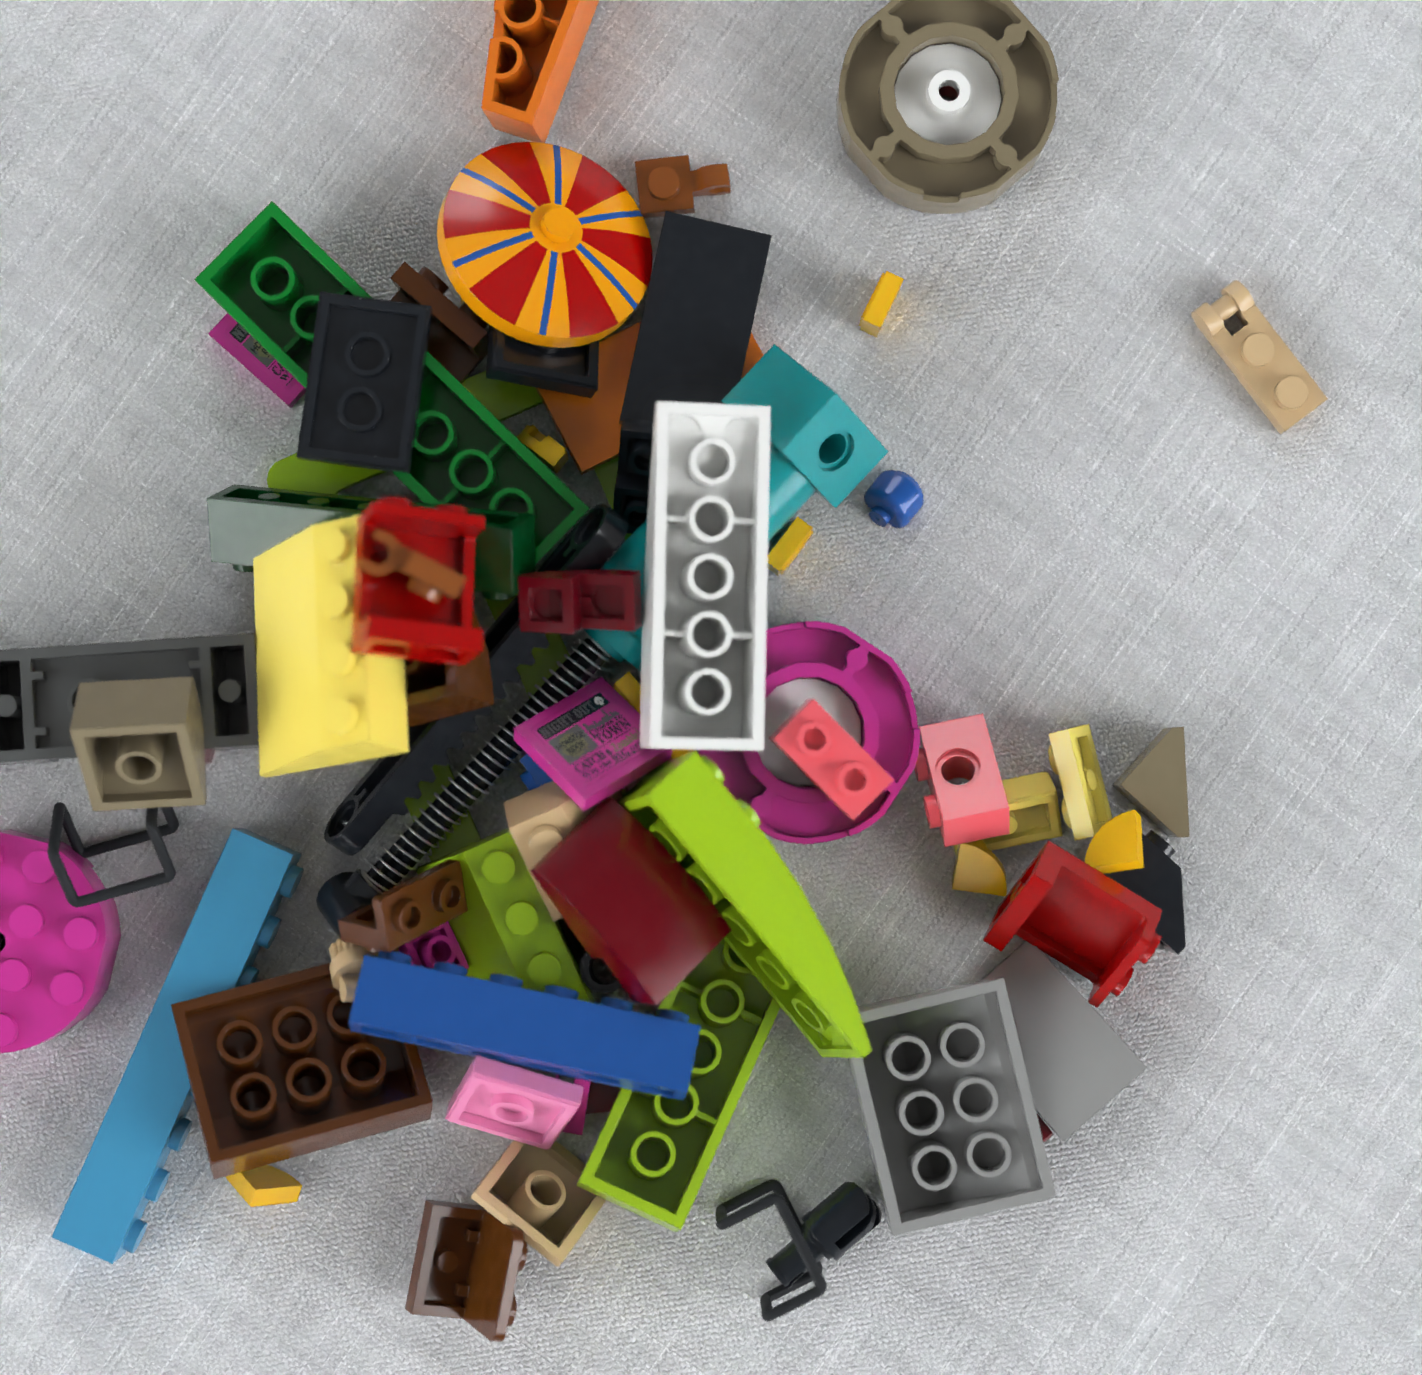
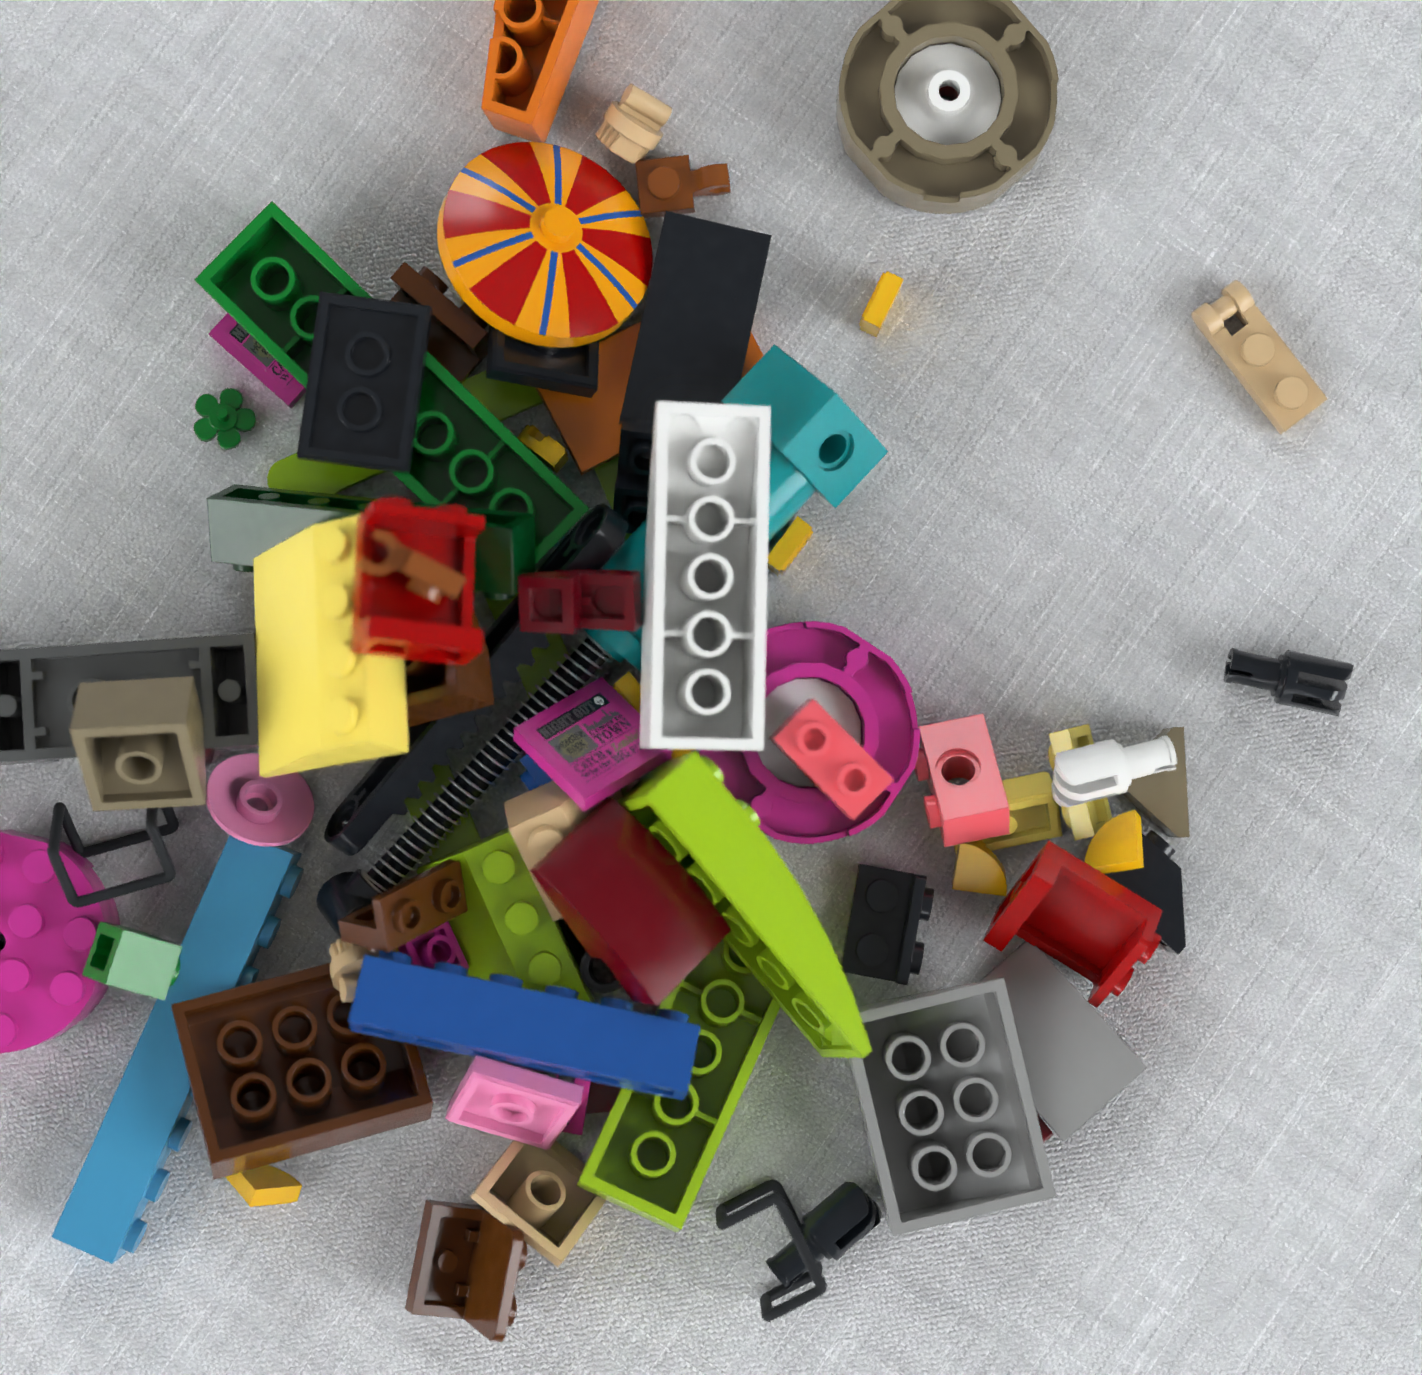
blue piece [864,470,924,528] -> none
none -> slope [82,921,182,1001]
none -> green plant [193,388,256,450]
none -> bright pink dish [206,753,314,847]
none -> tan piece [596,84,672,163]
none -> black bracket [840,864,934,985]
none -> white arm [1051,735,1177,807]
none -> black arm [1224,648,1354,716]

